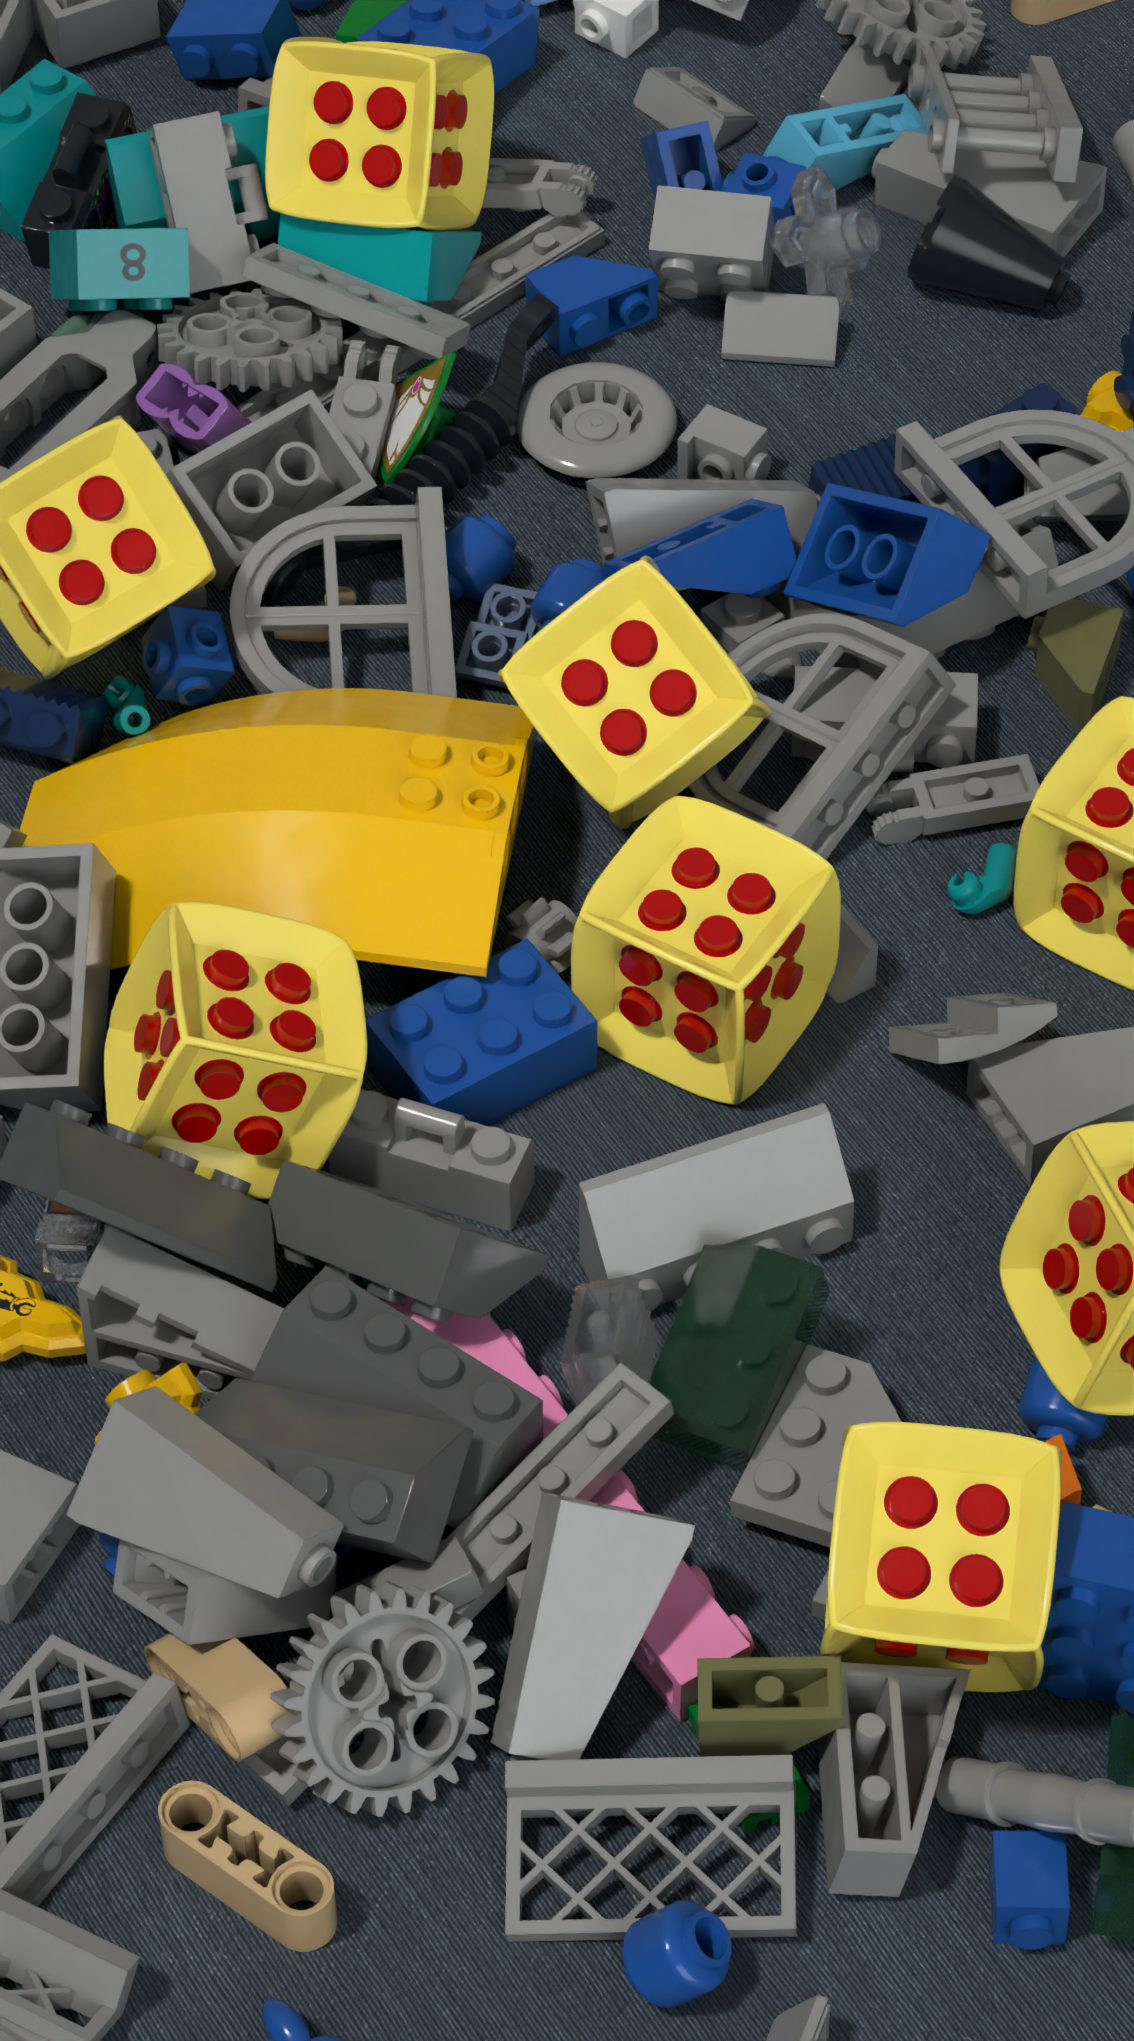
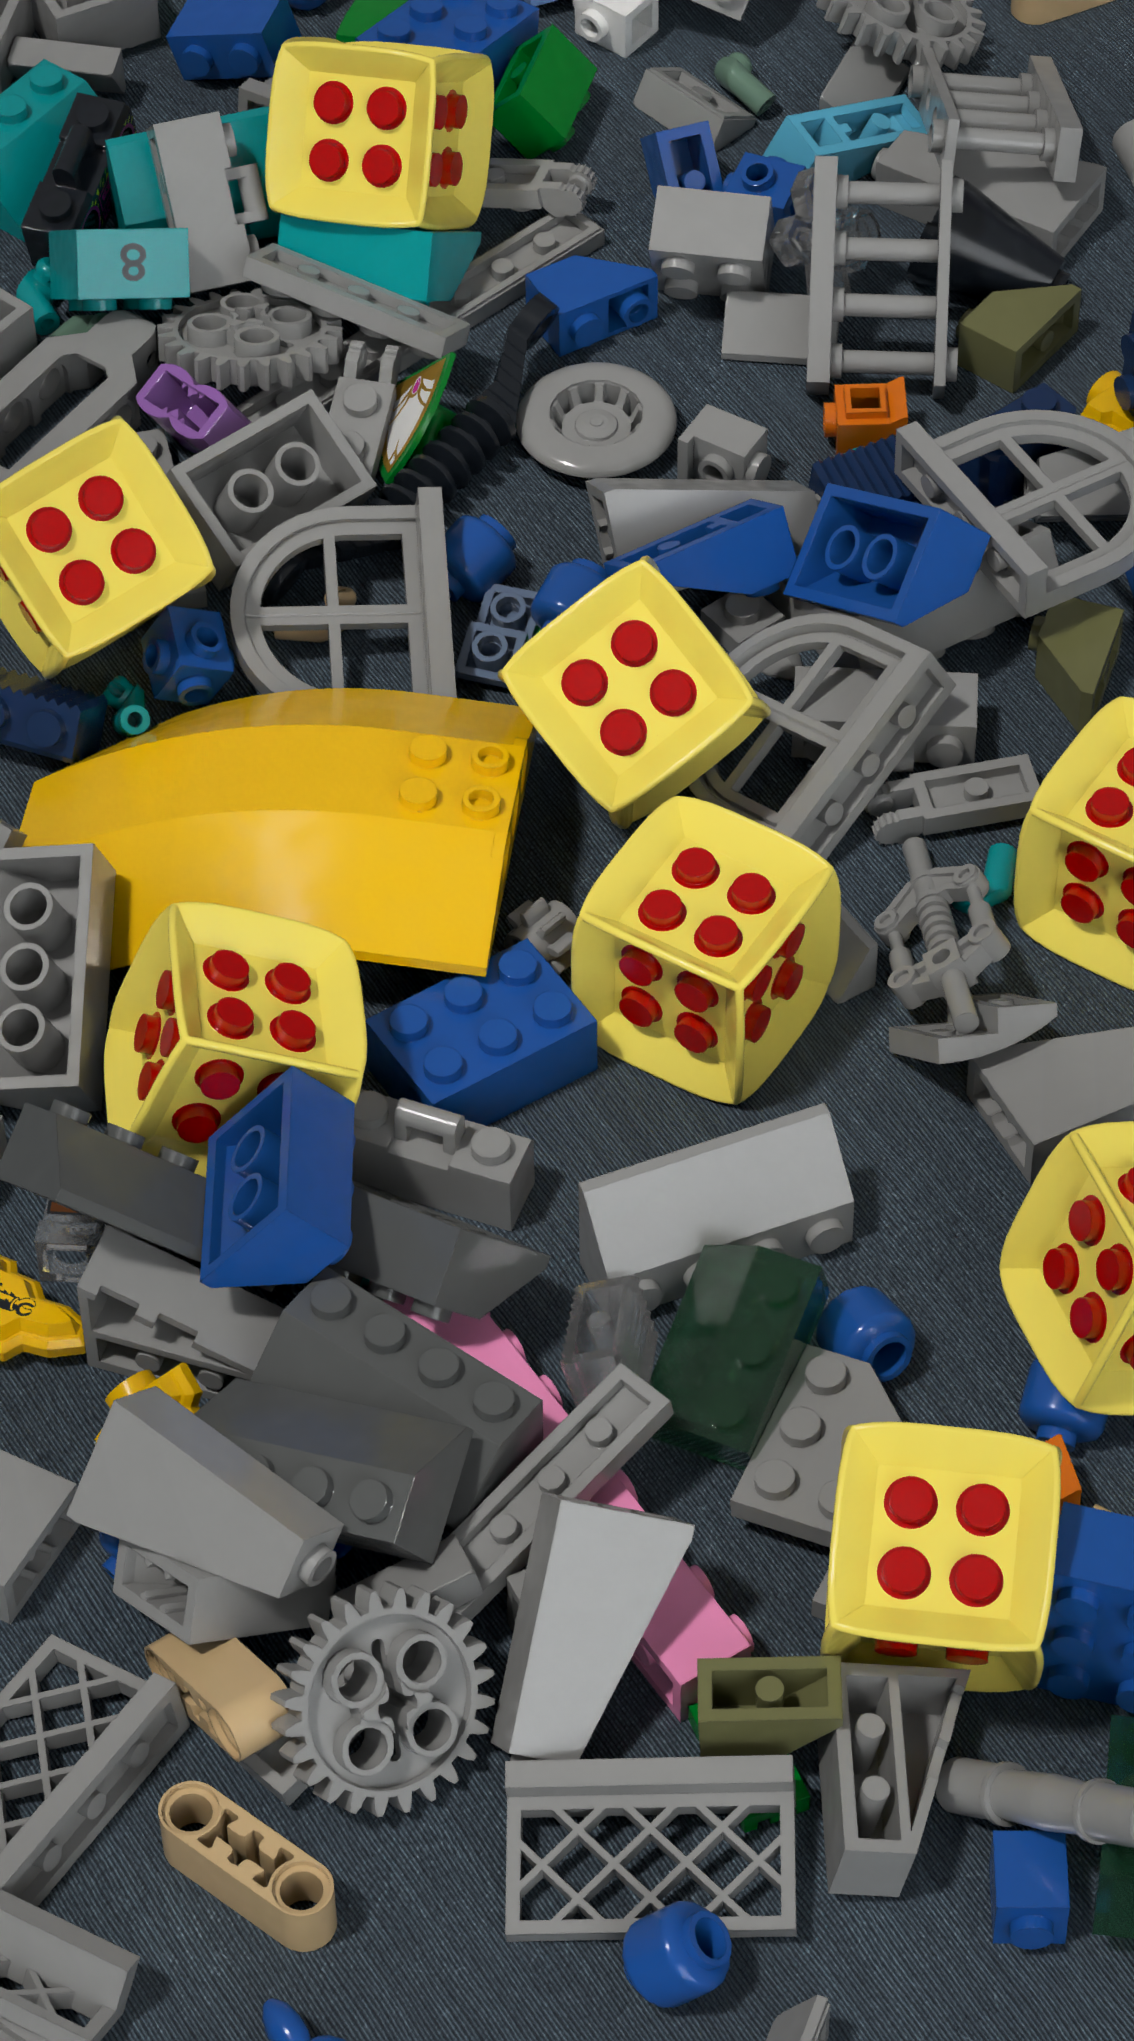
none -> light grey slope [7,36,126,94]
none -> teal arm [16,257,60,335]
none -> blue slope [200,1066,356,1288]
none -> green brick [493,24,598,159]
none -> sand green arm [714,52,776,116]
none -> light grey fence [806,155,964,399]
none -> blue head [816,1286,916,1382]
none -> orange window [823,376,908,455]
none -> light grey bar [874,837,1011,1034]
none -> olive slope [955,284,1082,394]

